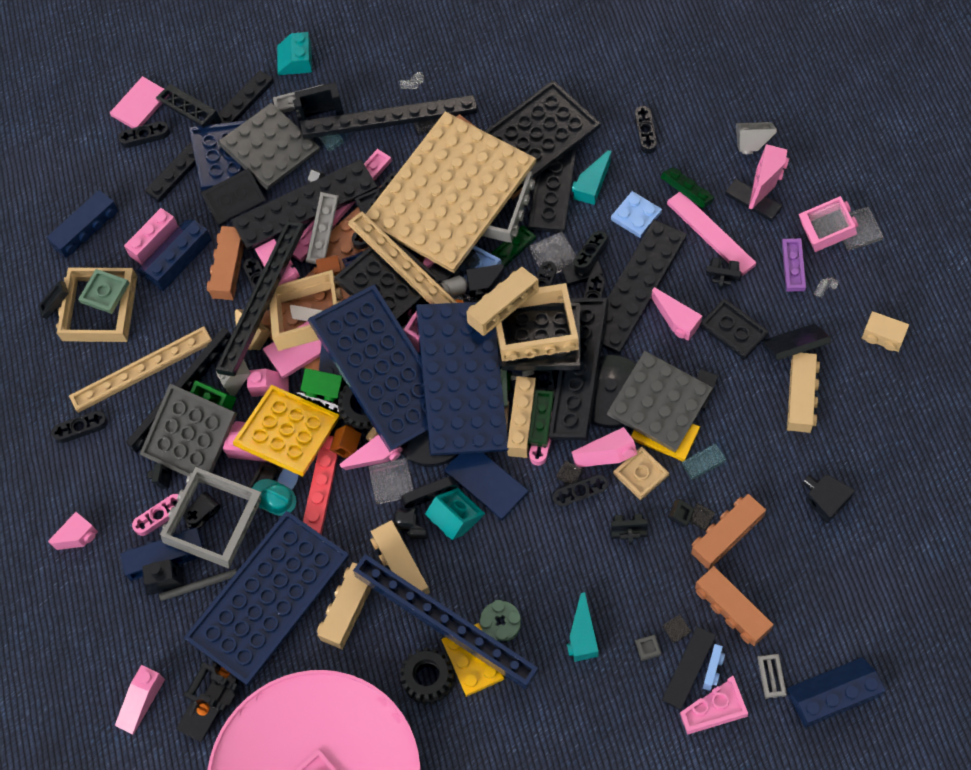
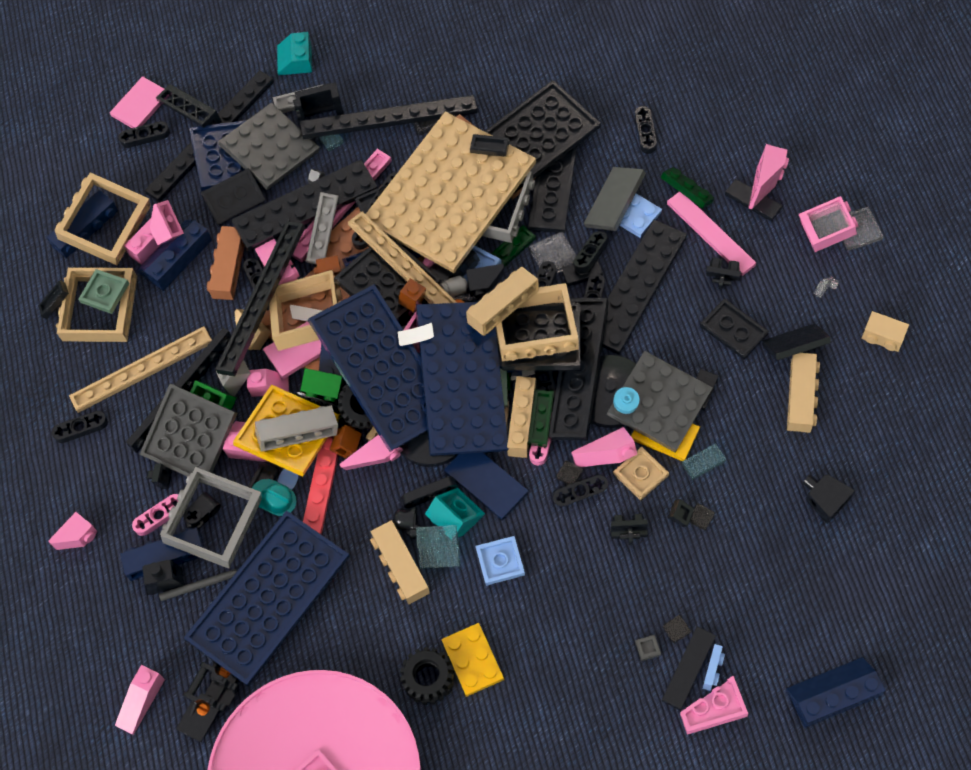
tan brick [317,562,372,650] -> none
dark blue brick [353,554,538,690] -> none
clear tile [369,458,413,505] -> none
clear arm [400,72,424,89] -> none
sand green plate [480,600,521,642] -> none
teal slope [566,592,599,662] -> none
teal slope [572,150,611,205] -> none
bright pink slope [652,287,702,341] -> none
nougat brick [691,494,766,570] -> none
nougat brick [695,566,774,646] -> none
light grey slope [736,122,777,154] -> none
light grey tile [757,654,787,699] -> none
medium lavender plate [782,238,806,292] -> none
none -> tan window [55,173,151,266]
none -> bright pink slope [150,200,184,245]
none -> light grey brick [255,405,338,452]
none -> dark orange brick [398,278,426,313]
none -> white sticker [398,323,434,346]
none -> clear light blue slope [416,525,460,569]
none -> black tile [470,134,510,157]
none -> light blue plate [476,536,525,586]
none -> dark grey tile [584,167,646,231]
none -> medium azure wheel [613,387,640,414]

